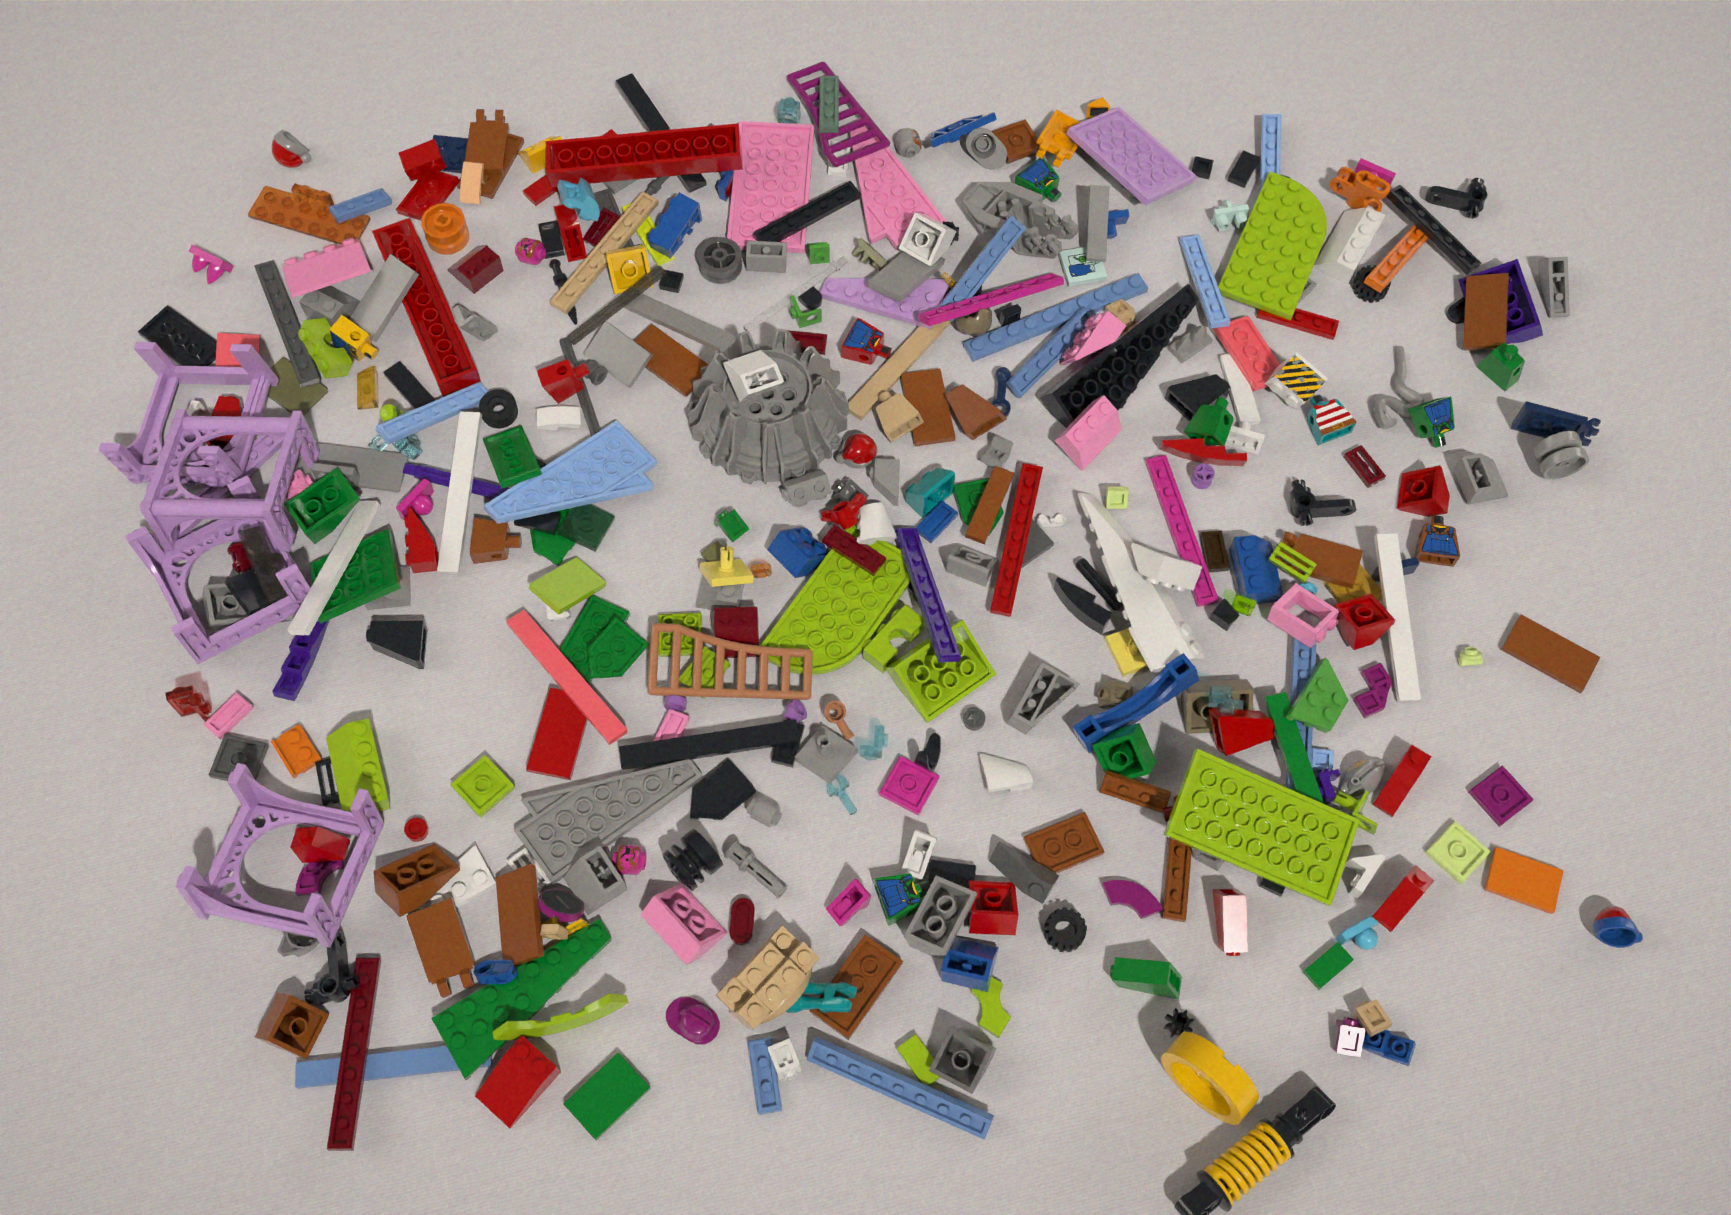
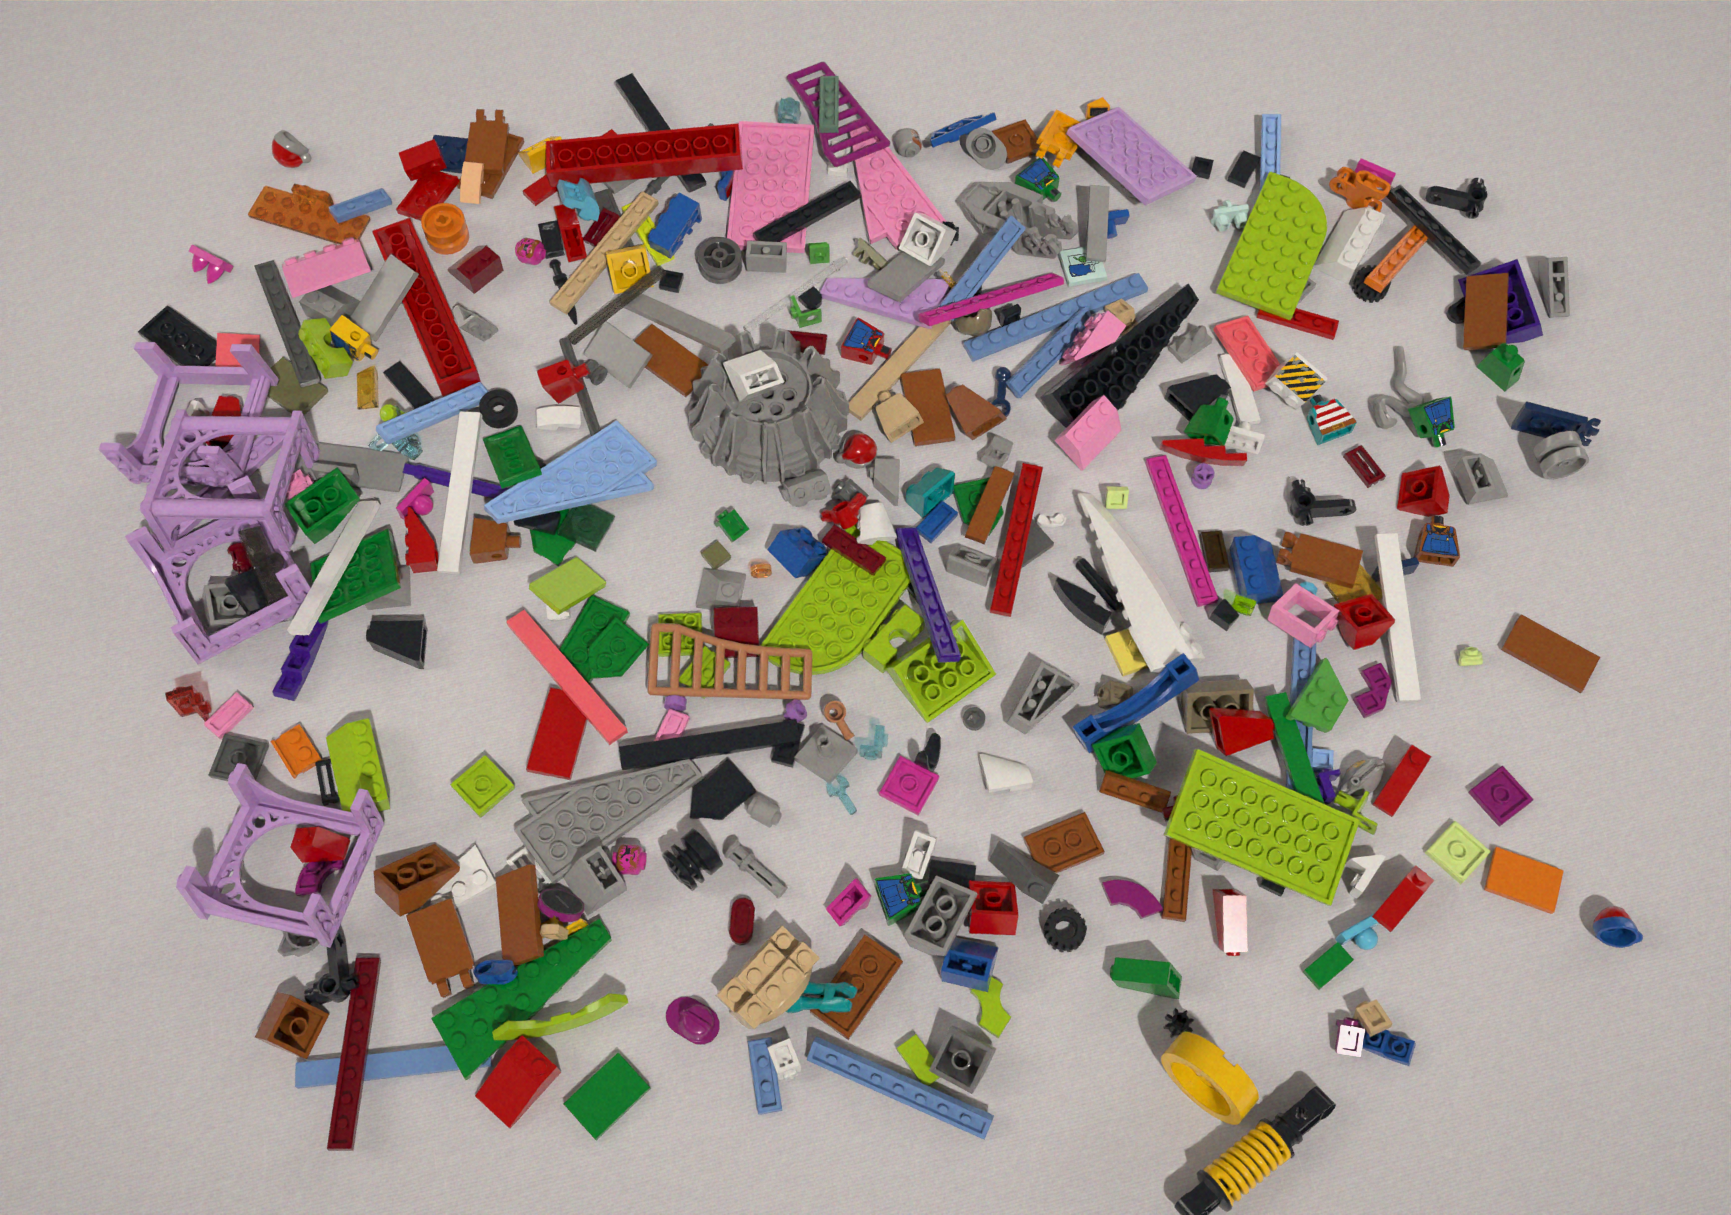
red tile [404,818,429,842] -> none
bright pink slope [641,883,727,965] -> none
light yellow tile [700,546,754,587] -> none
white slope [1131,543,1203,592] -> none
light blue tile [1179,234,1231,329] -> none
clear light blue bracket [1208,685,1244,714] -> none
lime tile [1267,541,1317,583] -> none

